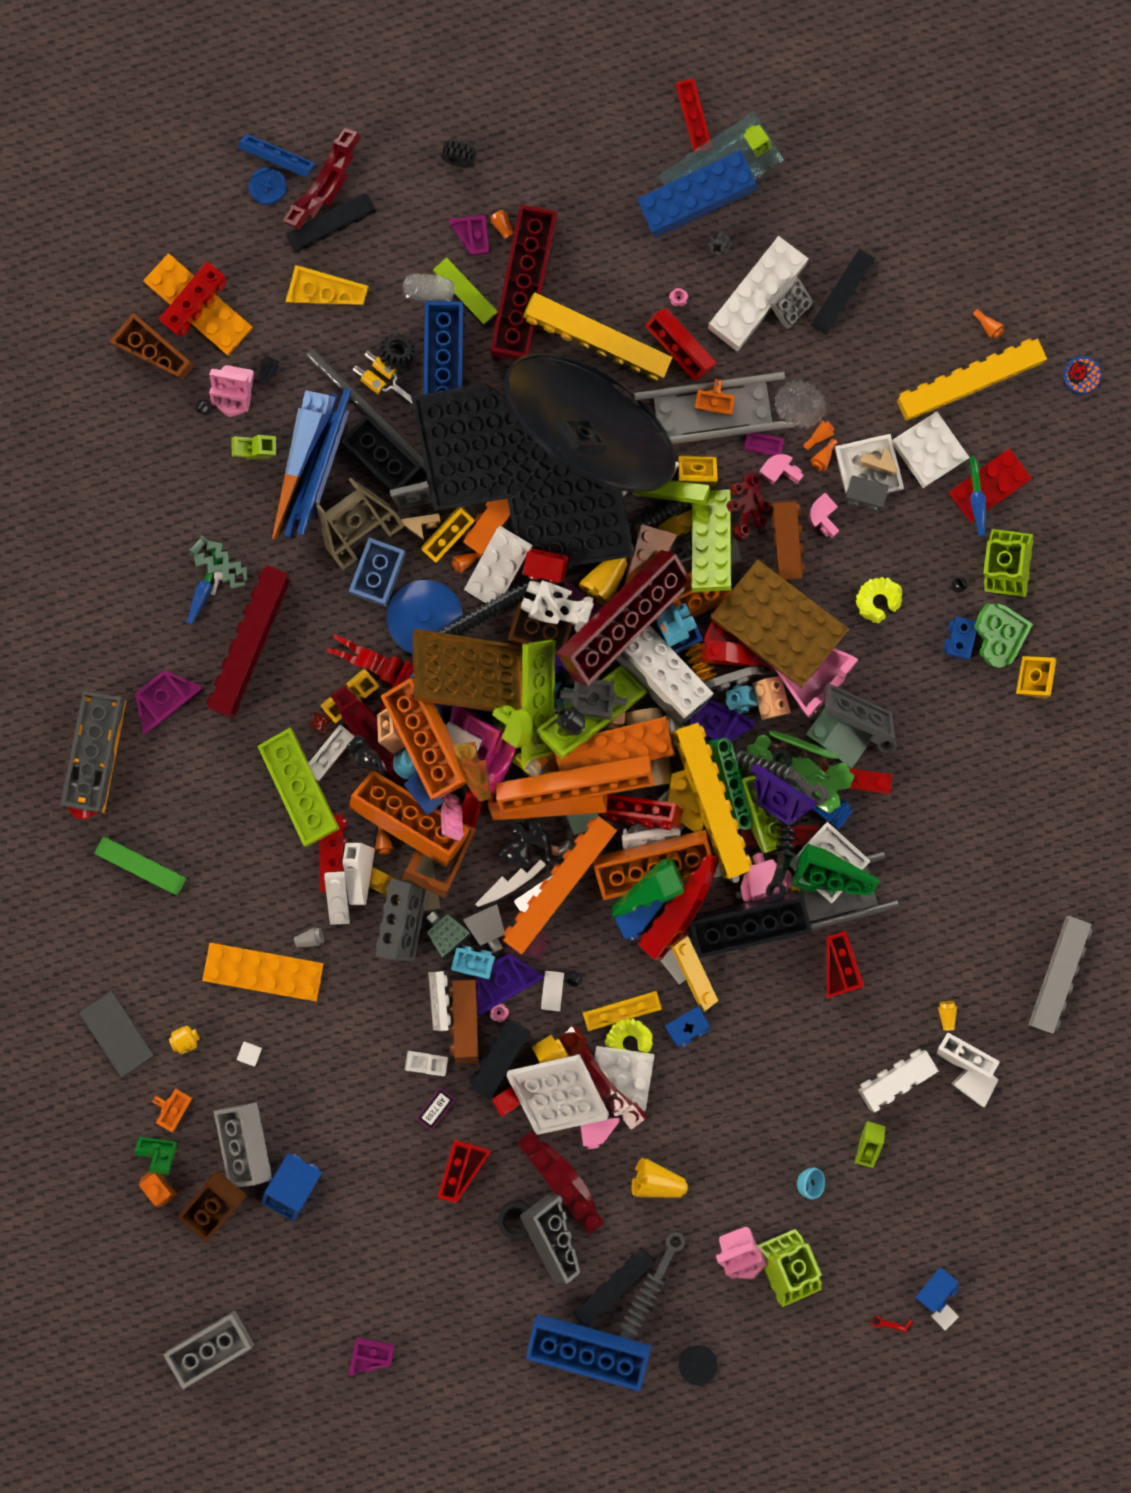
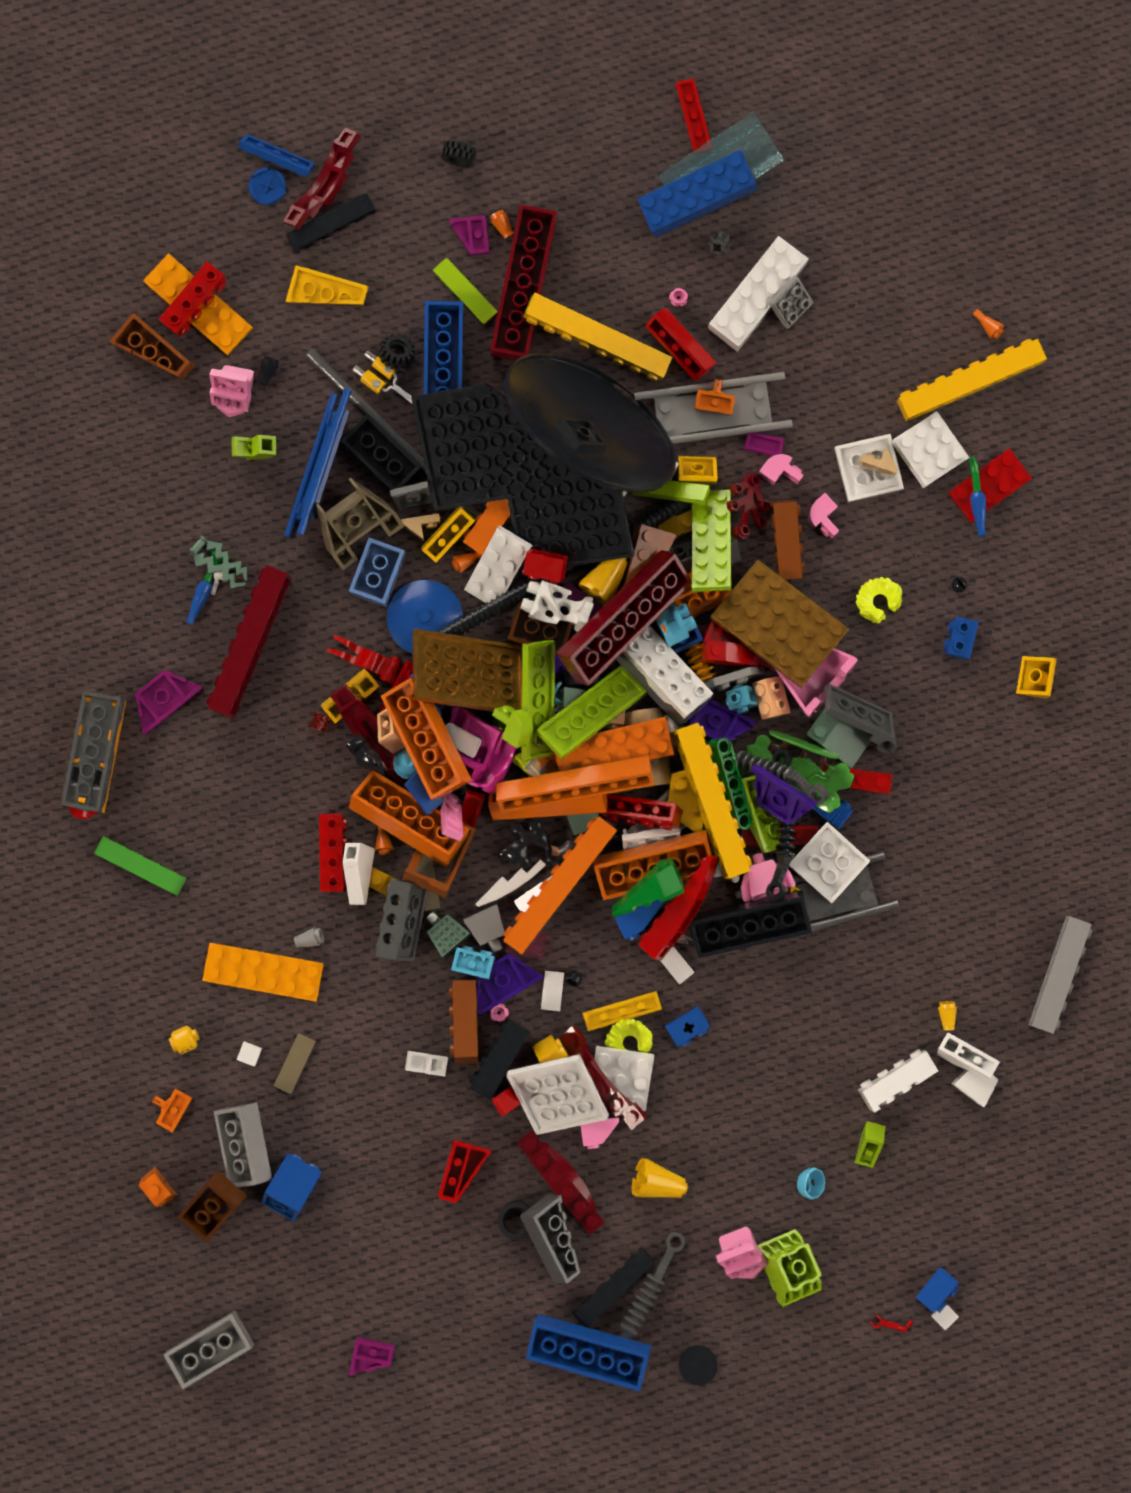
dark grey tile [79,991,154,1077] -> none
green tile [135,1137,178,1175] -> none
black hinge [194,400,211,416] -> none
lime plate [258,728,340,847] -> none
light blue plate [272,390,335,540] -> none
white plate [309,725,355,781] -> none
white plate [325,872,350,925] -> none
clear gear [403,273,454,303] -> none
tile [416,1087,455,1130] -> none
white plate [428,971,451,1031] -> none
clear yellow slope [453,742,491,801] -> none
black head [557,707,586,736] -> none
dark grey plate [560,680,627,720] -> none
yellow plate [670,935,718,1011] -> none
lime slope [743,125,772,158] -> none
clear gear [775,379,826,429] -> none
green wedge [792,844,879,896] -> none
orange cone [803,421,835,451] -> none
orange cone [810,438,838,471] -> none
black beam [811,248,876,335] -> none
red wedge [827,930,864,998] -> none
dark grey brick [844,475,889,512] -> none
bright green plate [975,603,1033,668] -> none
lime slope [983,529,1033,597] -> none
tile [1063,356,1102,395] -> none
none -> dark tan tile [274,1033,316,1094]

